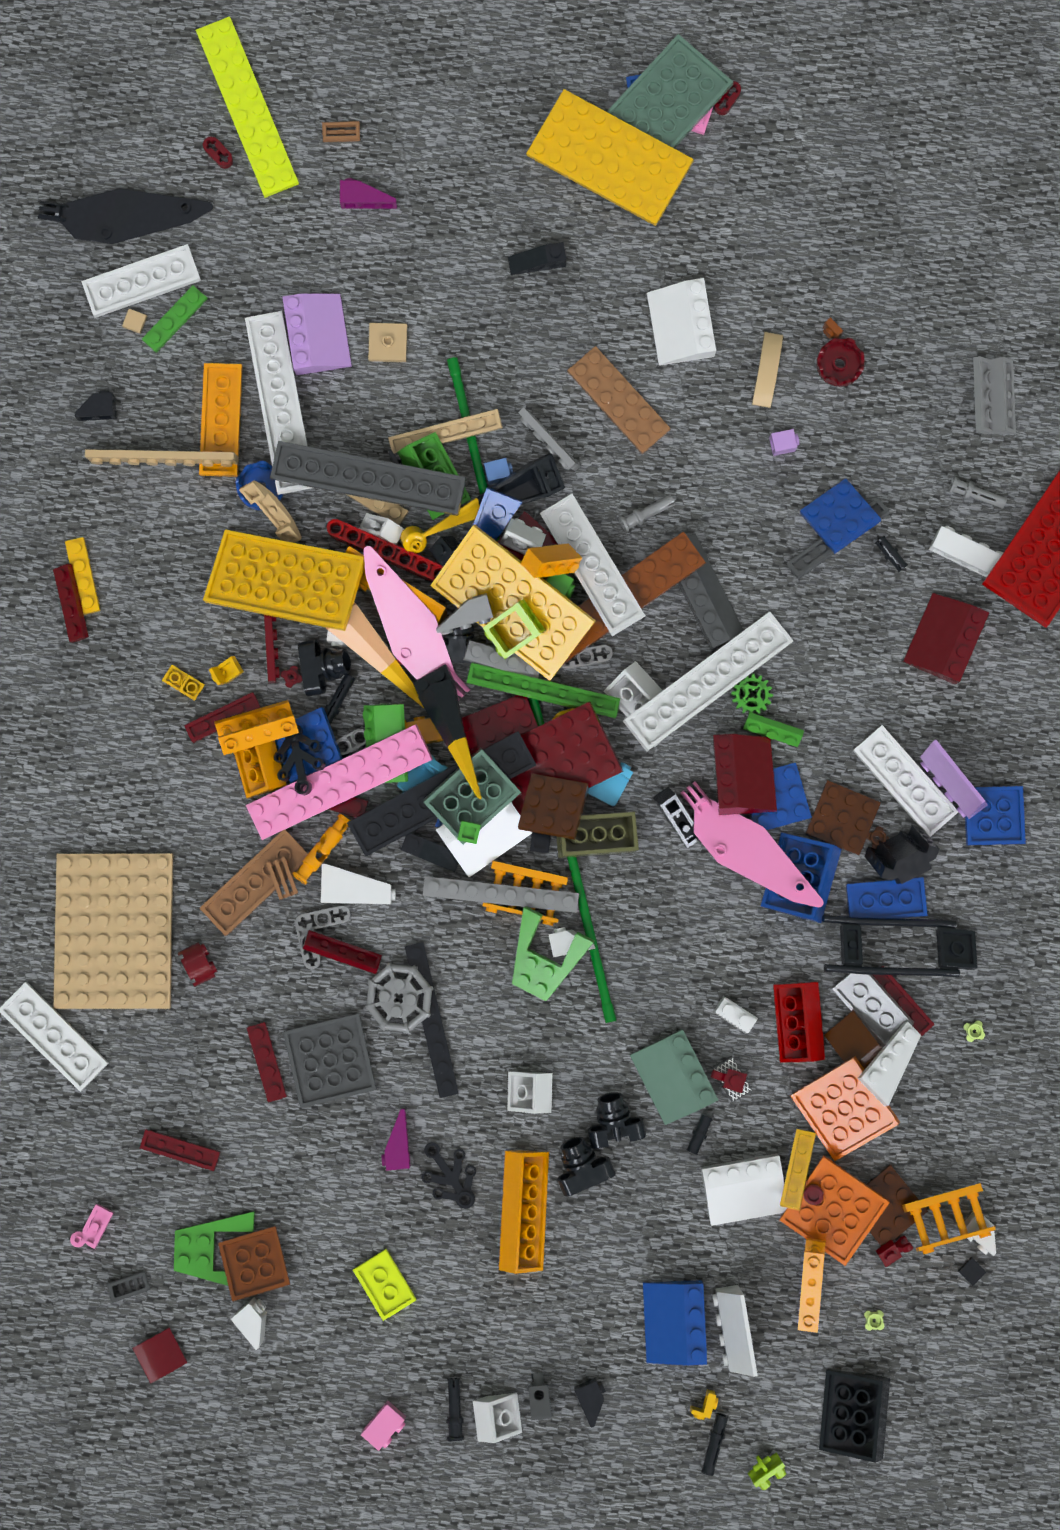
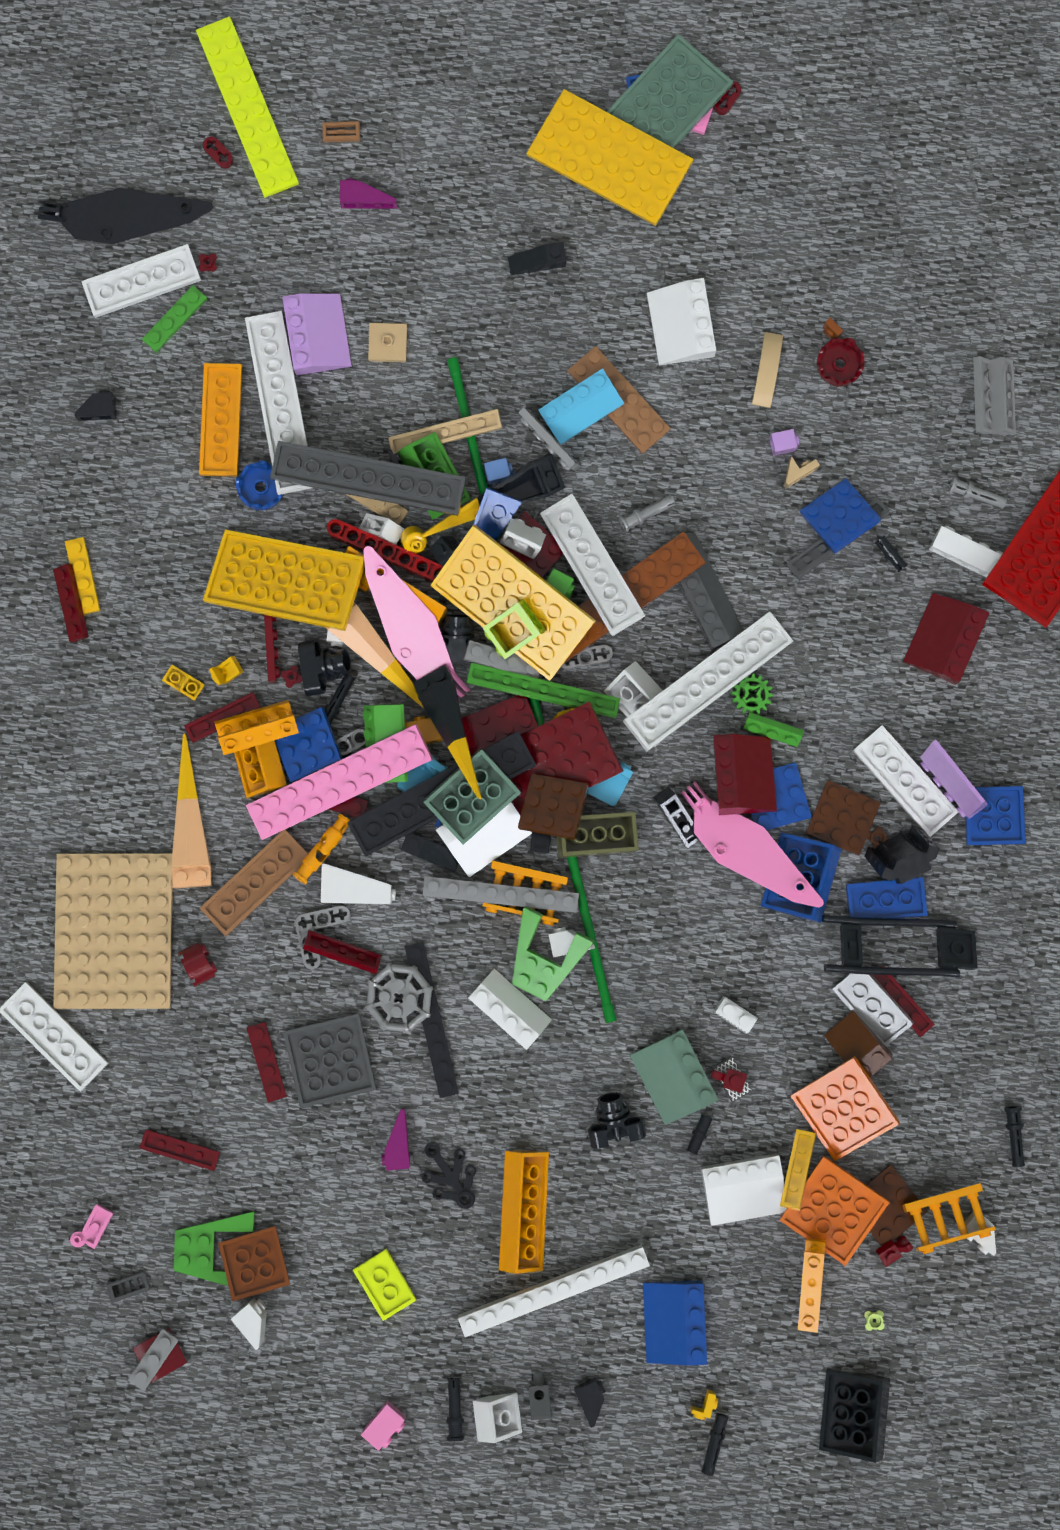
tan plate [85,449,239,467] -> none
tan tile [122,309,147,334] -> none
tan slope [239,480,302,543] -> none
medium nougat tile [267,857,298,900] -> none
black plant [274,724,326,796] -> none
light grey slope [436,593,493,635] -> none
bright green plate [457,820,481,844] -> none
white slope [507,1071,552,1114] -> none
light orange brick [521,543,582,578] -> none
black beam [557,1136,616,1197] -> none
white slope [712,1285,758,1377] -> none
lime hips [748,1452,786,1491] -> none
red slope [773,982,825,1063] -> none
dark red tile [804,1184,824,1205] -> none
white wing [858,1021,921,1106] -> none
black tile [958,1257,986,1286] -> none
yellowish green plate [963,1020,985,1042] -> none
none -> light grey plate [128,1328,179,1391]
none -> light nougat plate [171,733,212,889]
none -> dark red plate [198,253,217,272]
none -> white brick [458,1244,650,1337]
none -> white slope [469,969,552,1050]
none -> medium azure slope [539,368,625,444]
none -> tan slope [784,457,820,489]
none -> black pin [1004,1106,1025,1167]

